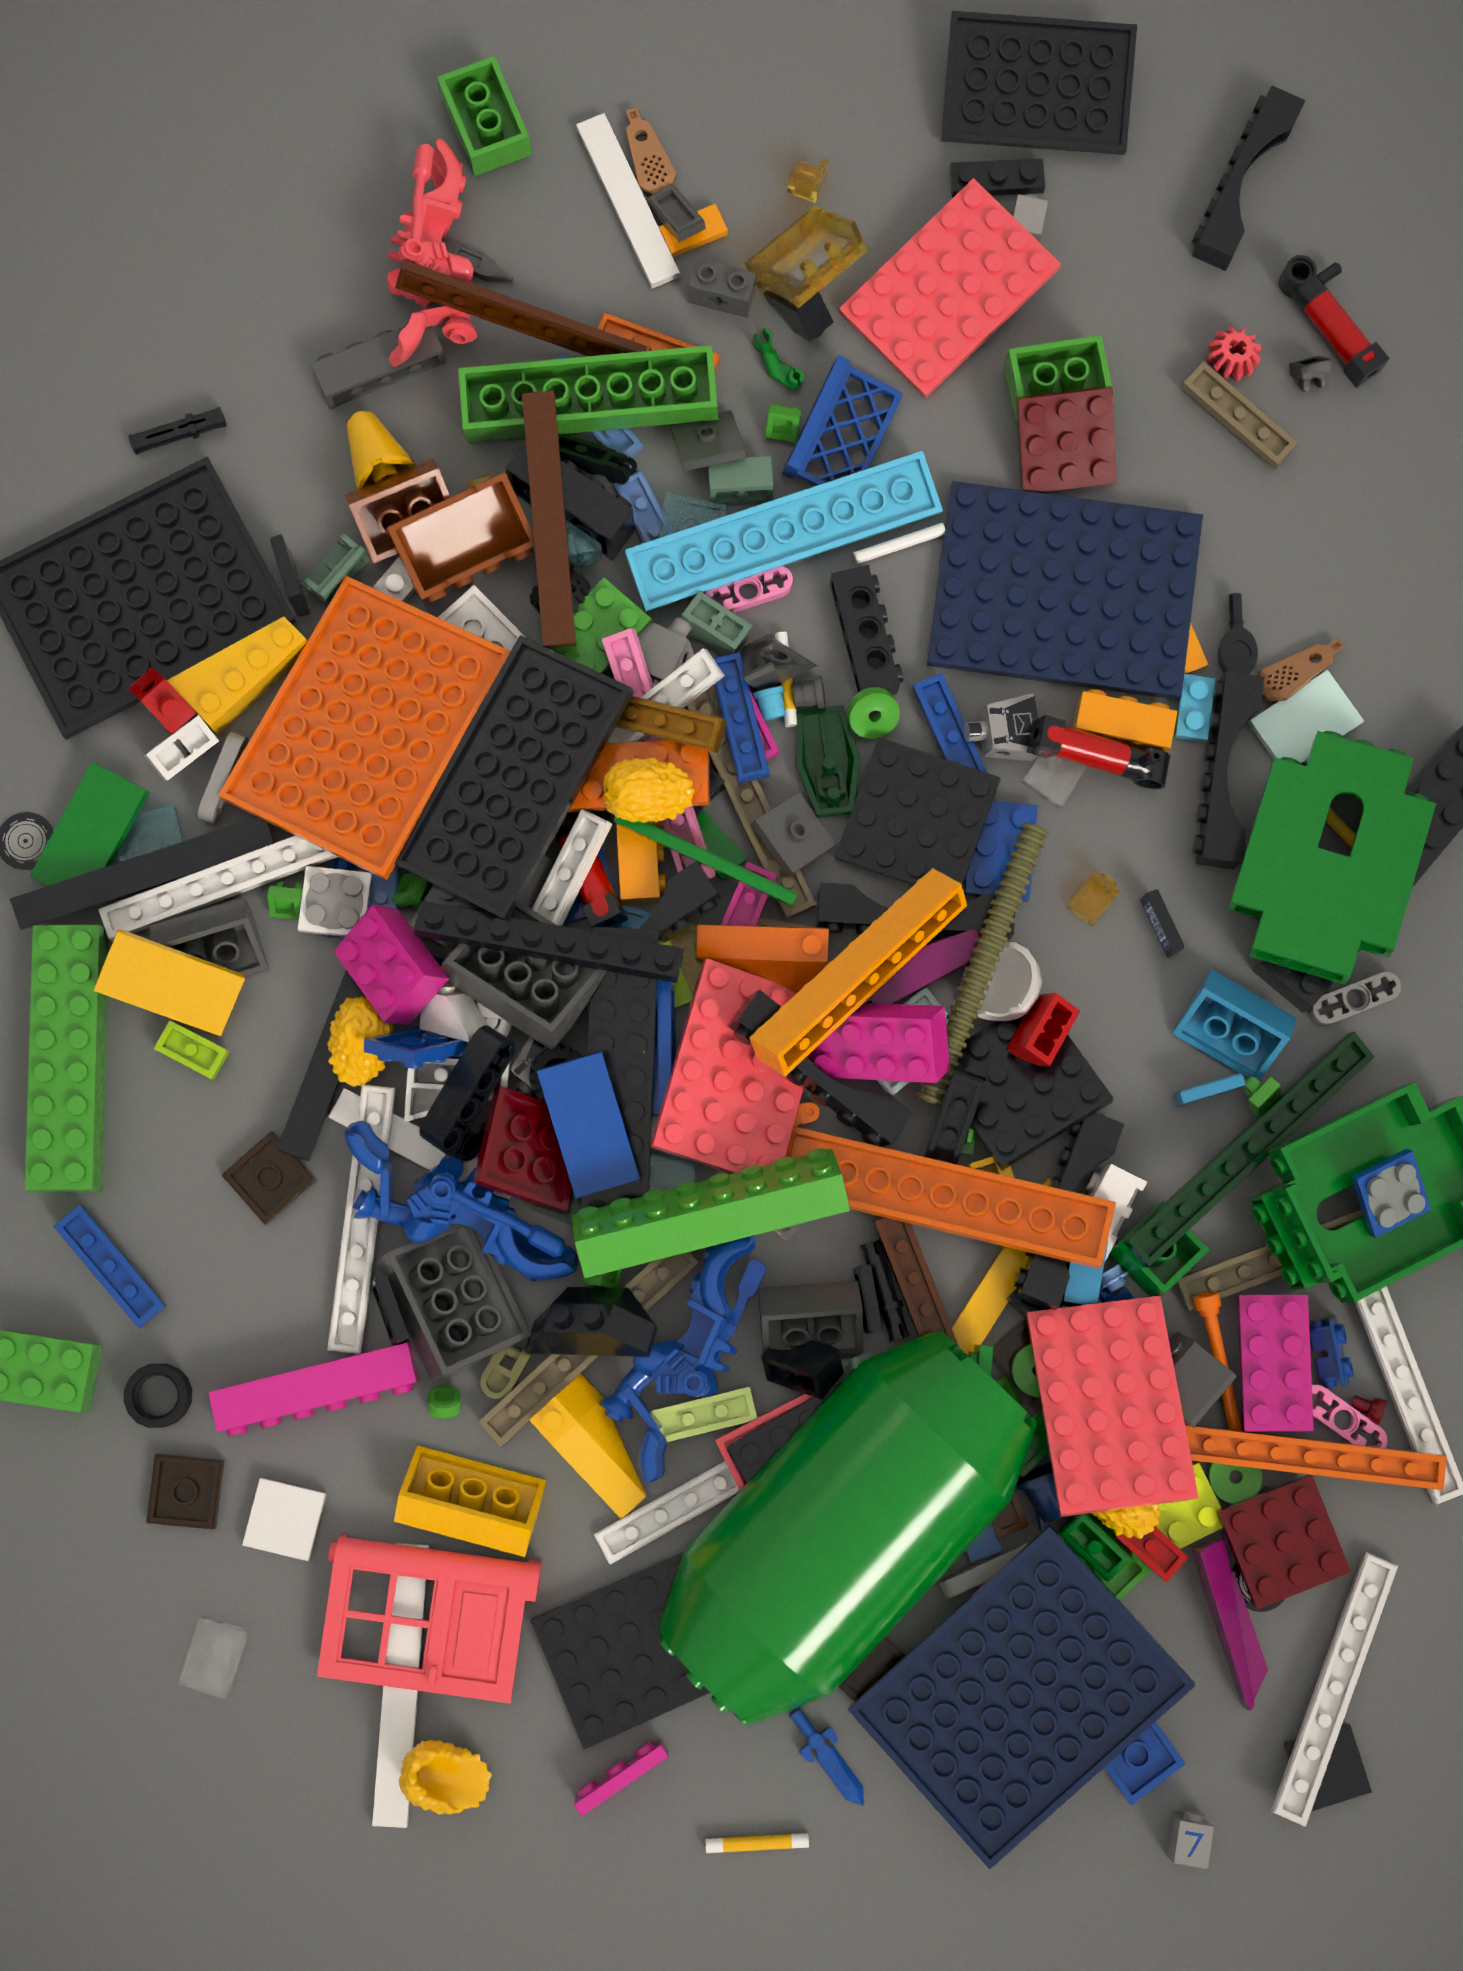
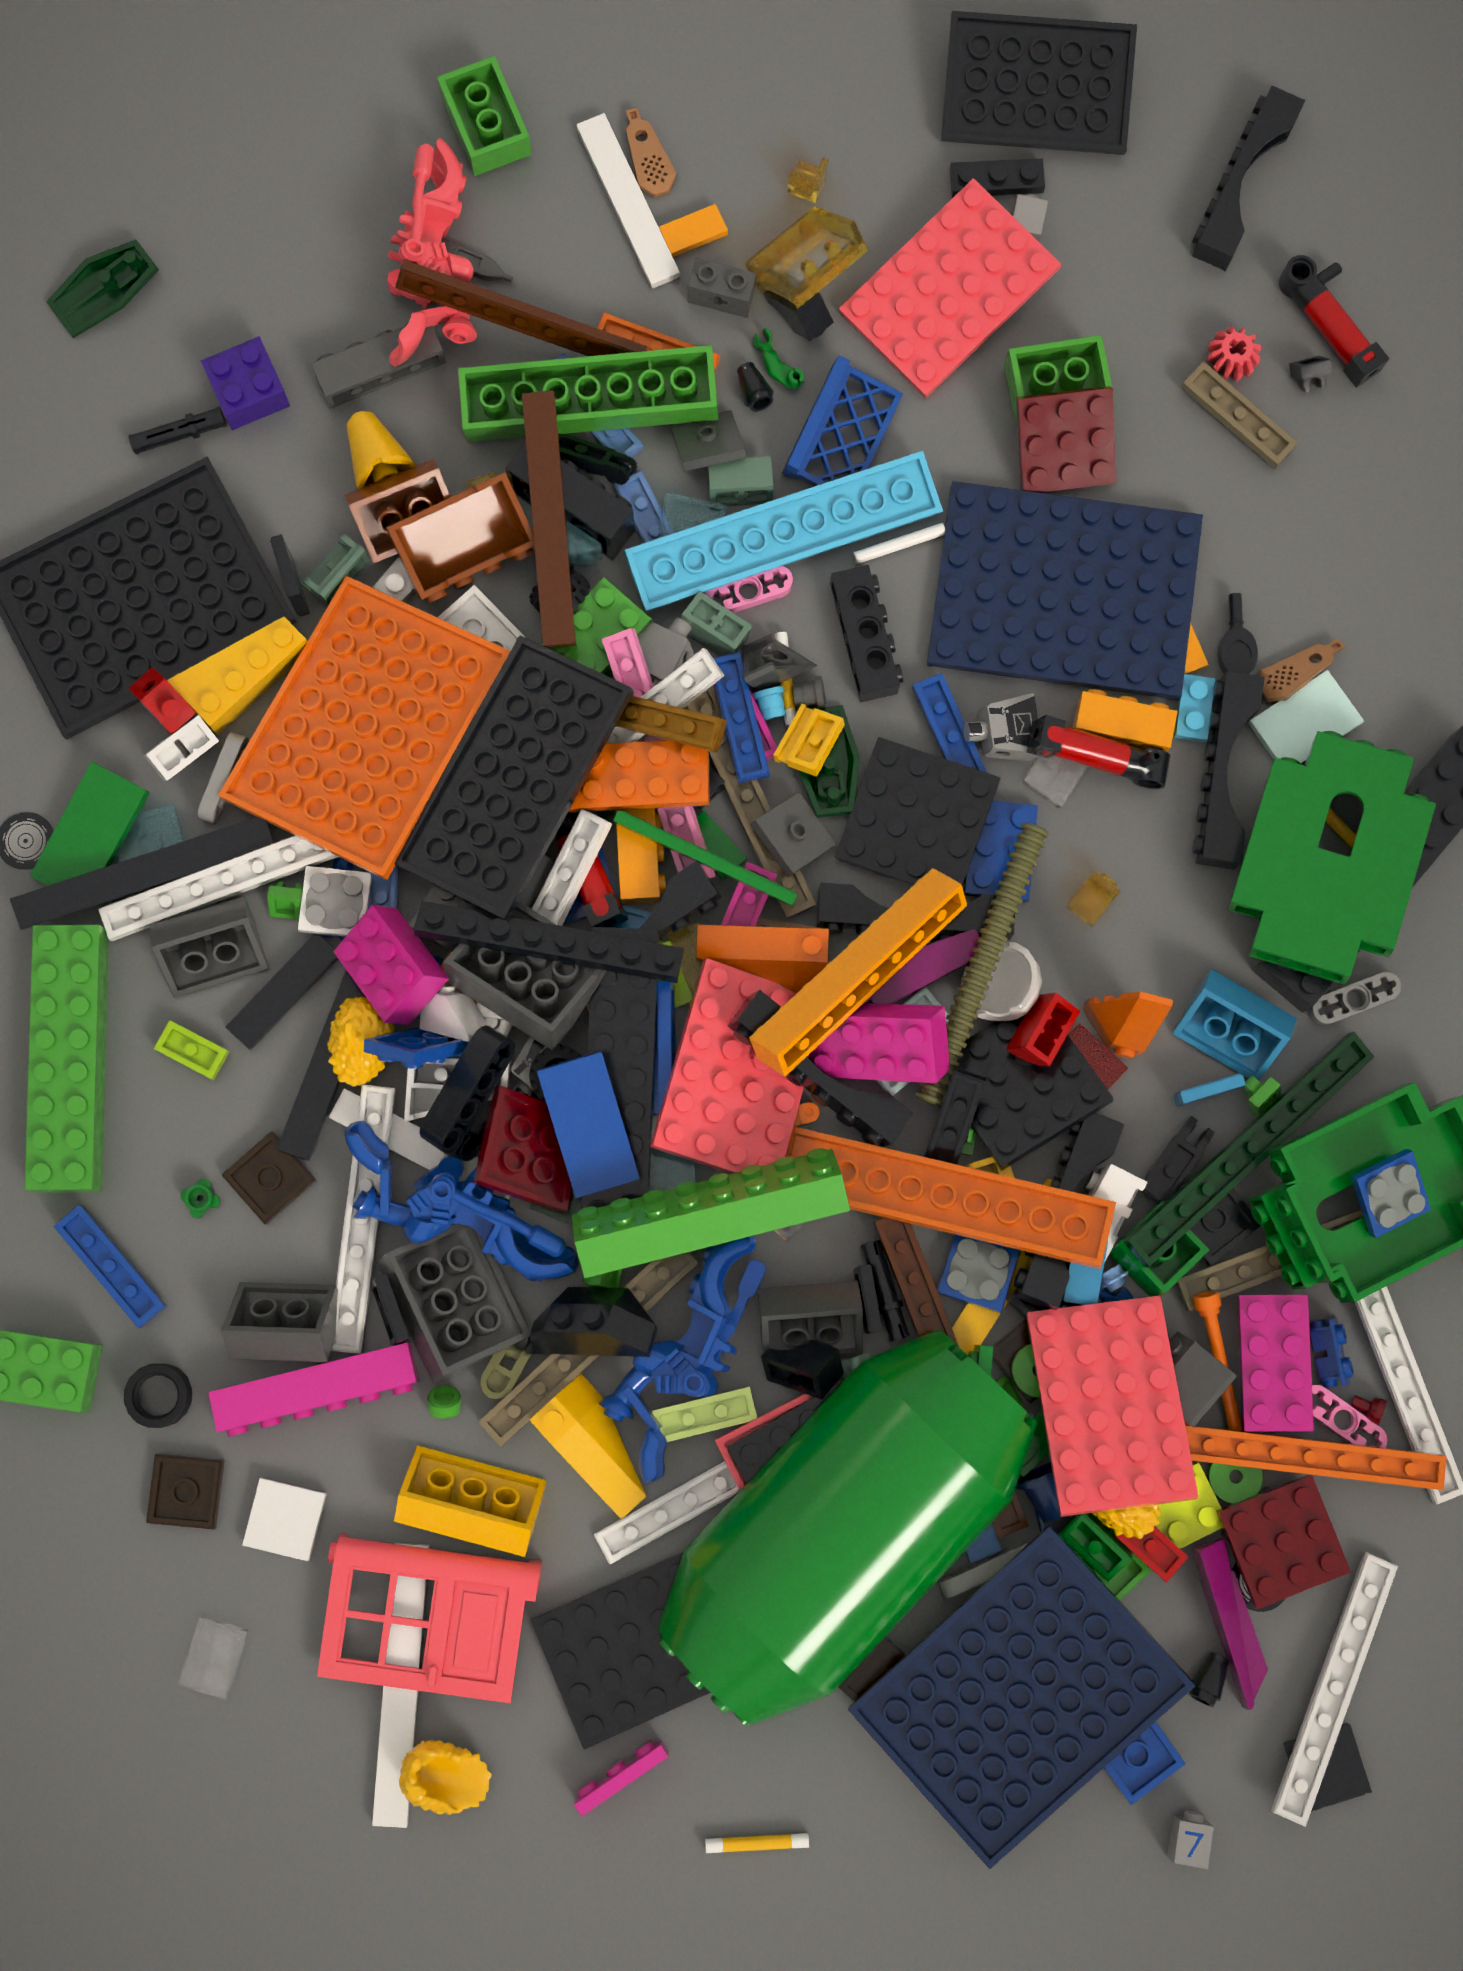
yellow tile [94,928,245,1036] -> none
bright green tile [391,872,432,910] -> none
yellow piece [603,757,695,823] -> none
dark grey tile [647,185,706,242] -> none
bright green tile [765,404,801,443] -> none
blue sword [789,1707,864,1806] -> none
bright green piece [847,687,900,739] -> none
black tile [1140,889,1184,958] -> none
none -> dark green piece [46,239,159,338]
none -> green plate [180,1179,220,1218]
none -> dark purple brick [201,336,290,430]
none -> dark grey slope [221,1282,338,1362]
none -> black tile [225,934,338,1050]
none -> black cone [737,362,773,412]
none -> yellow plate [773,704,845,777]
none -> light grey piece [937,1235,1021,1314]
none -> clear red tile [1069,1024,1128,1089]
none -> orange wedge [1083,991,1173,1059]
none -> black hinge [1140,1116,1215,1204]
none -> black cone [1188,1652,1230,1707]
none -> black plate [1190,1189,1261,1266]

